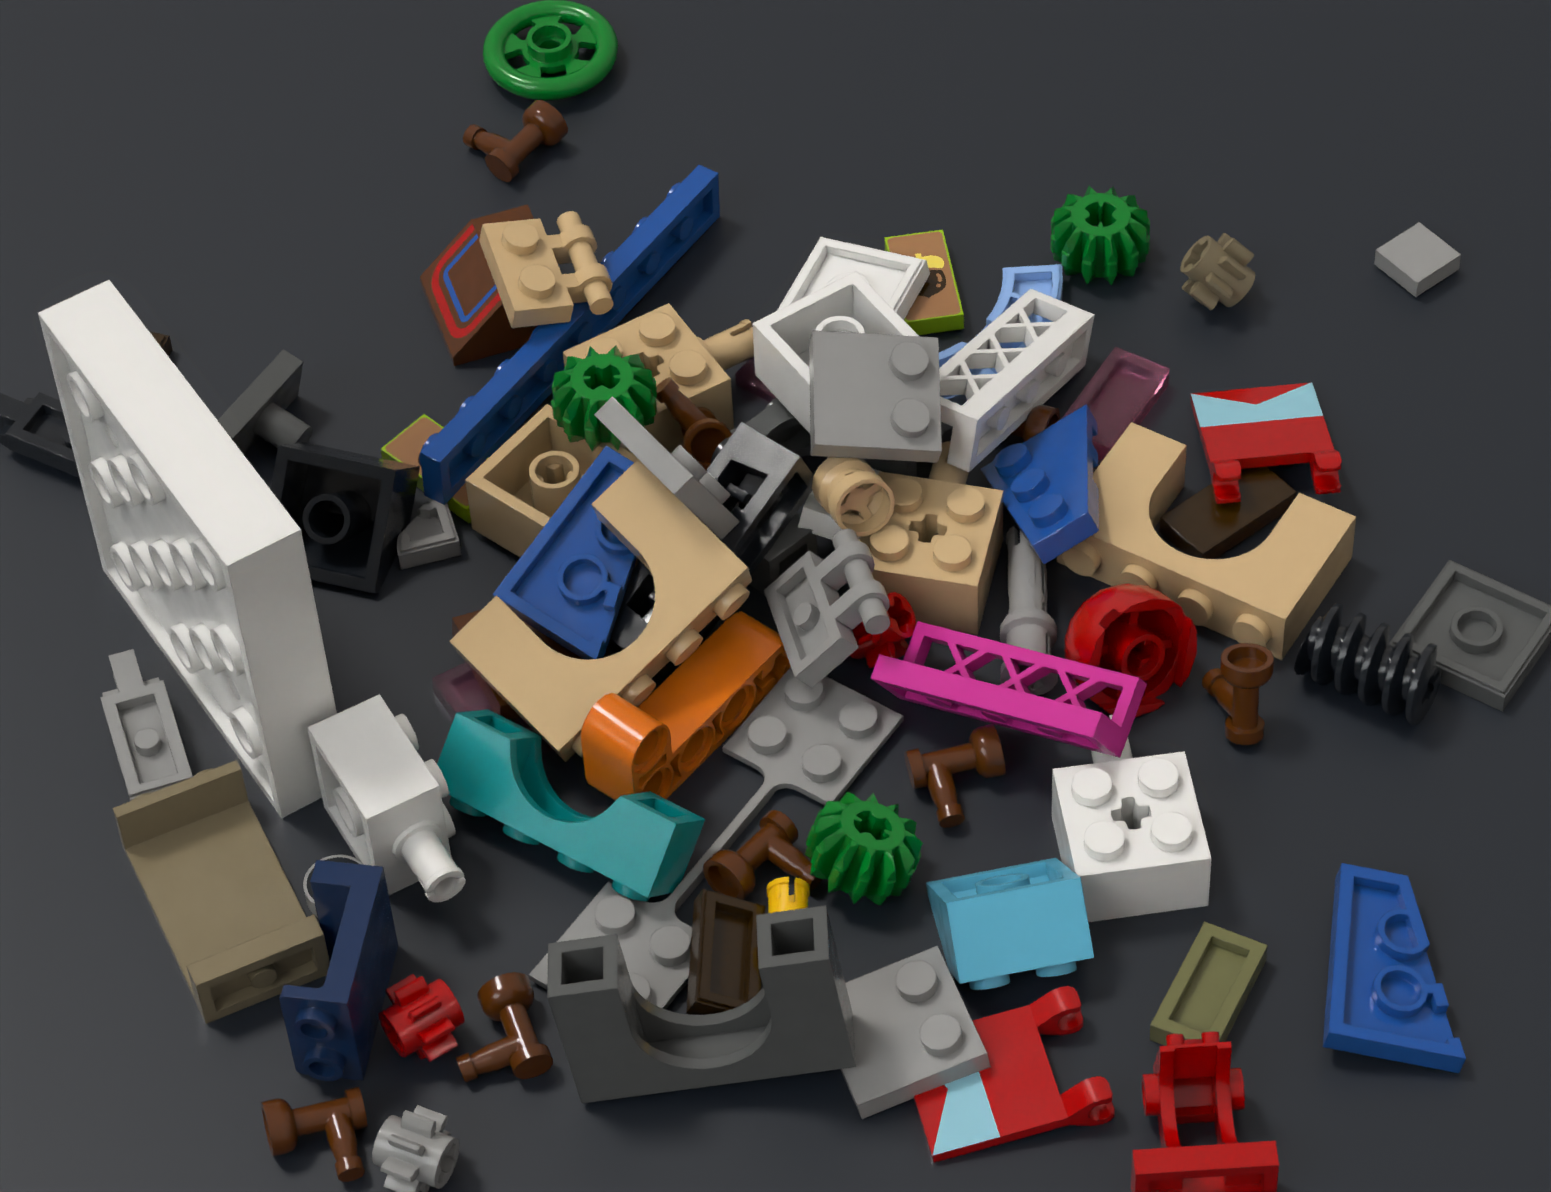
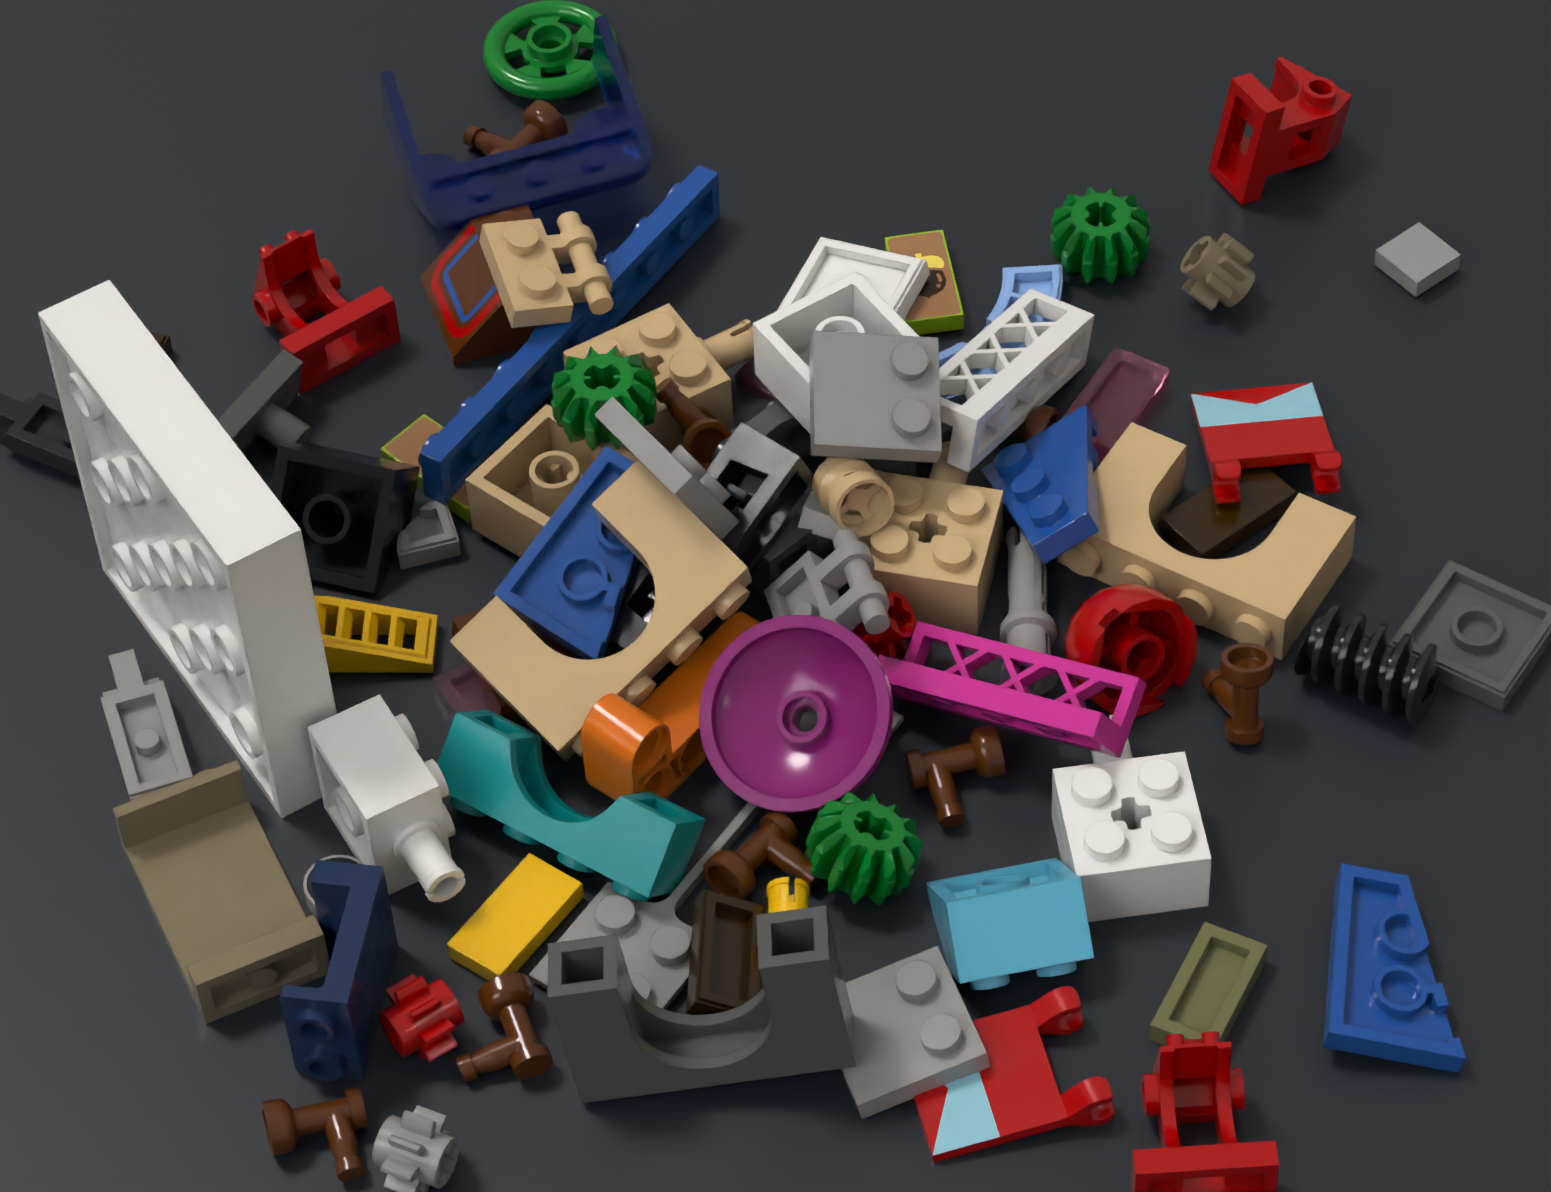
none -> red tile [251,229,401,395]
none -> yellow slope [314,596,439,673]
none -> clear blue windscreen [381,15,652,231]
none -> yellow tile [447,853,584,981]
none -> magenta dish [699,615,893,813]
none -> red tile [1208,57,1353,205]

